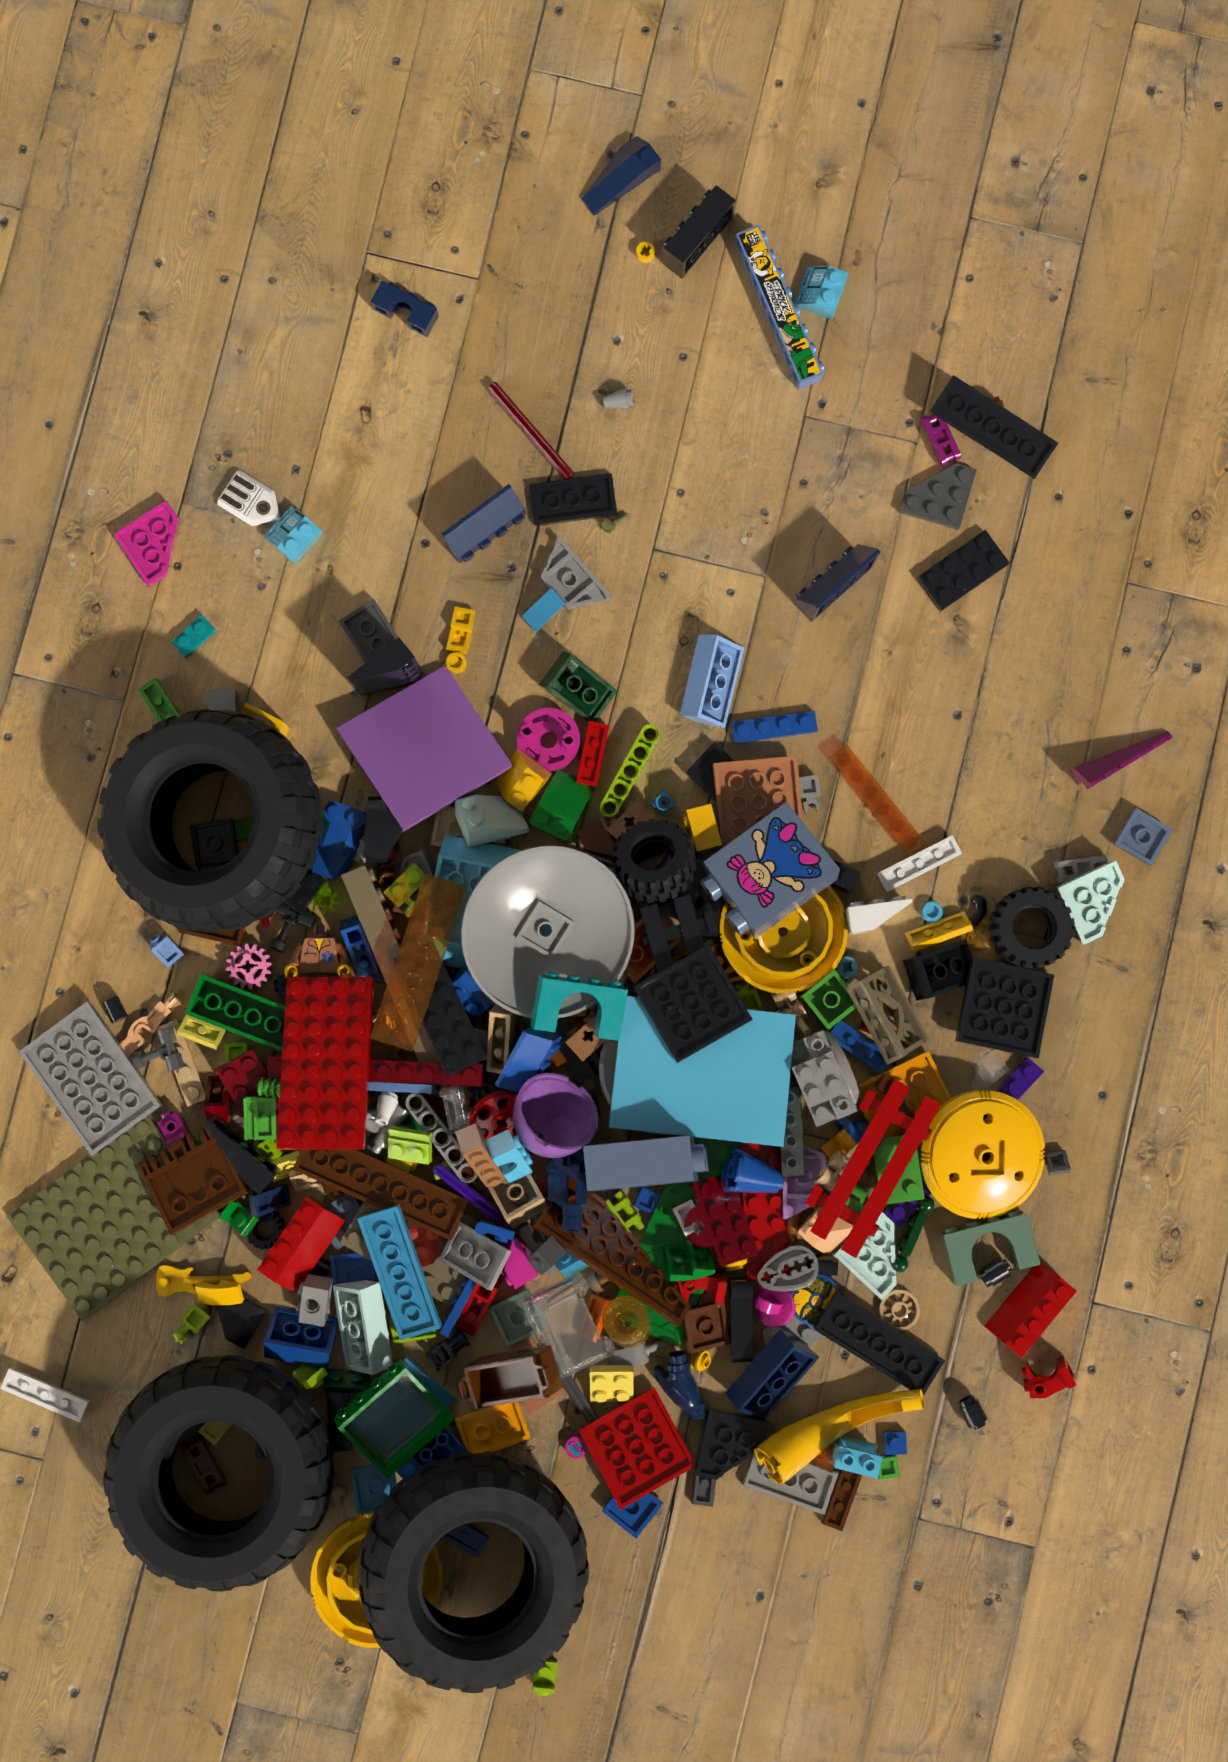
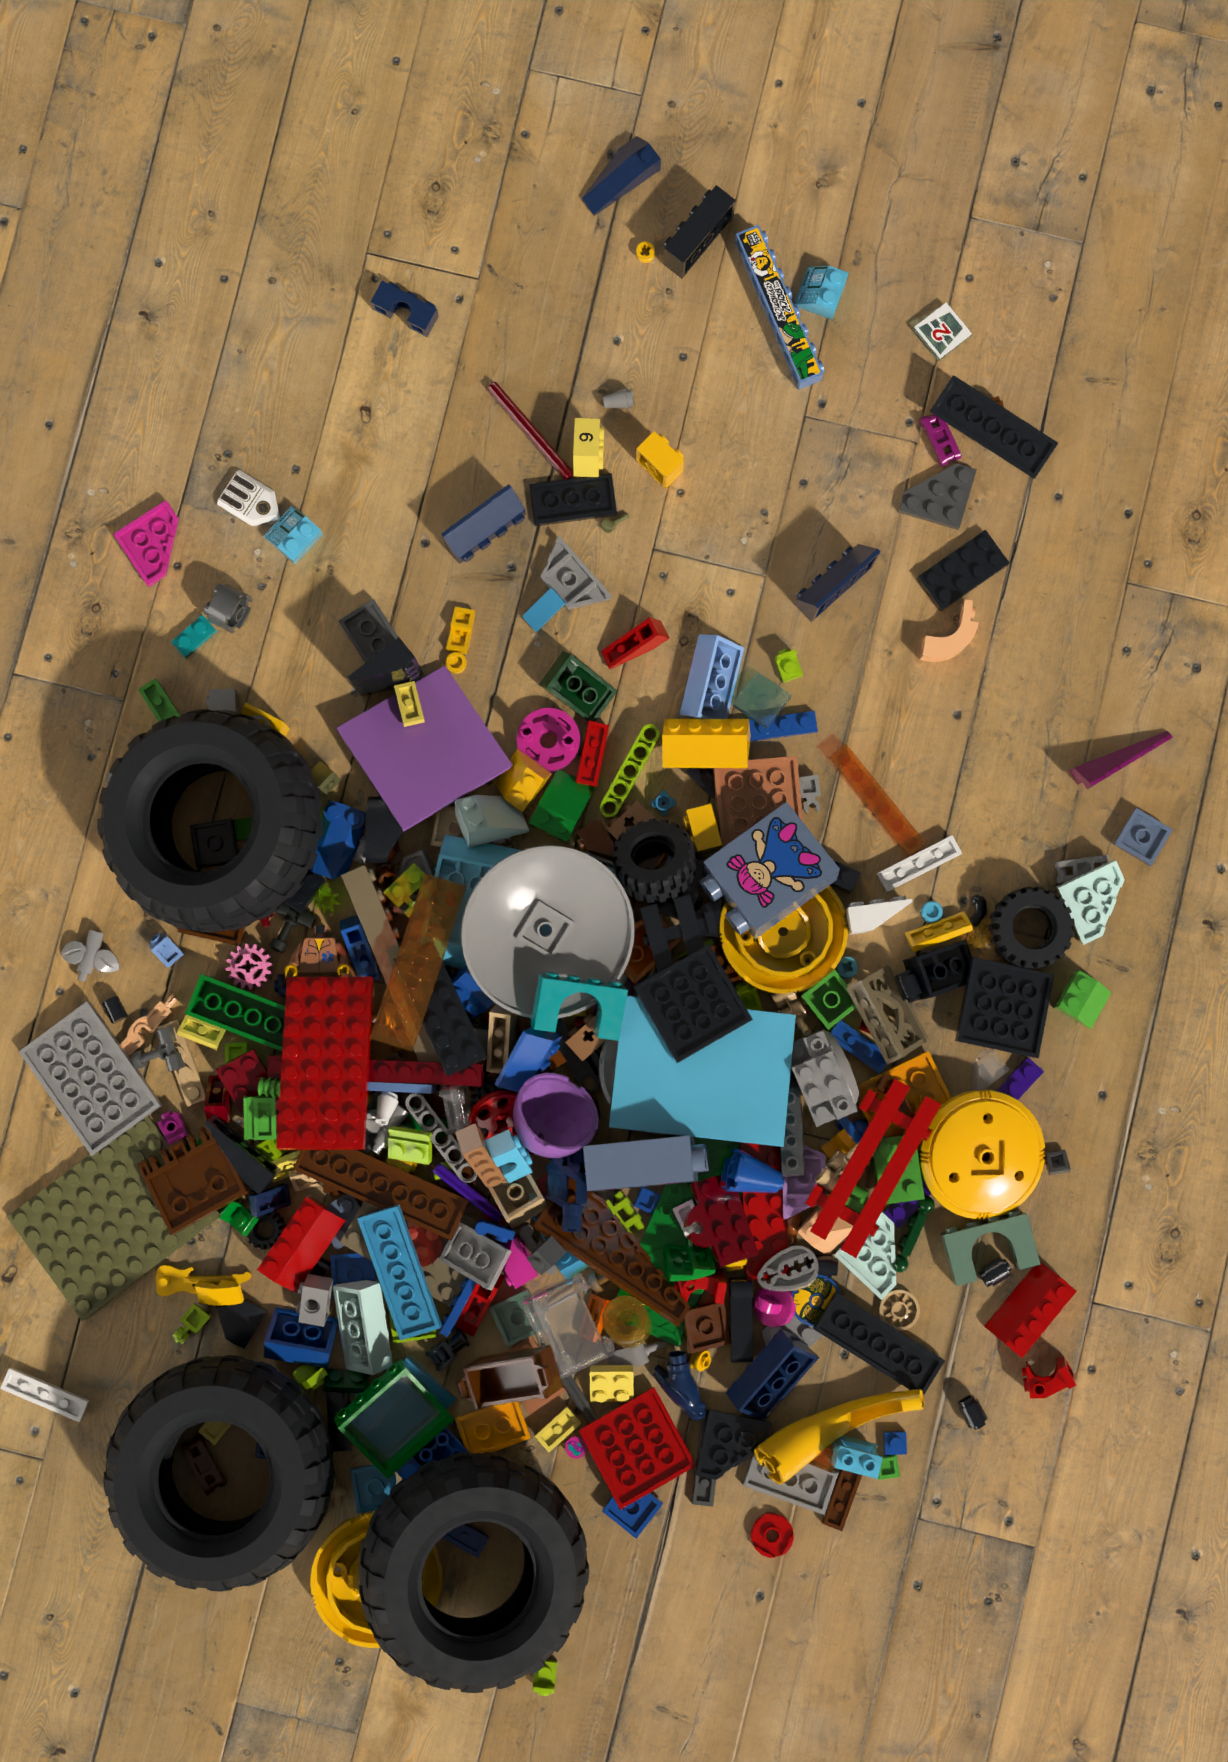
none -> light grey plant [61,930,120,982]
none -> dark grey brick [204,584,252,633]
none -> olive slope [310,760,342,795]
none -> light yellow plate [394,681,425,727]
none -> light yellow plate [535,1406,581,1452]
none -> light yellow brick [573,418,604,477]
none -> red slope [601,617,670,669]
none -> yellow brick [636,431,684,489]
none -> yellow slope [662,719,751,768]
none -> clear light blue tile [732,672,791,729]
none -> red tile [750,1512,794,1558]
none -> lime bracket [775,648,803,683]
none -> black brick [895,970,923,1003]
none -> tile [913,303,972,361]
none -> light nougat arch [920,599,979,662]
none -> bright green slope [1053,970,1112,1029]

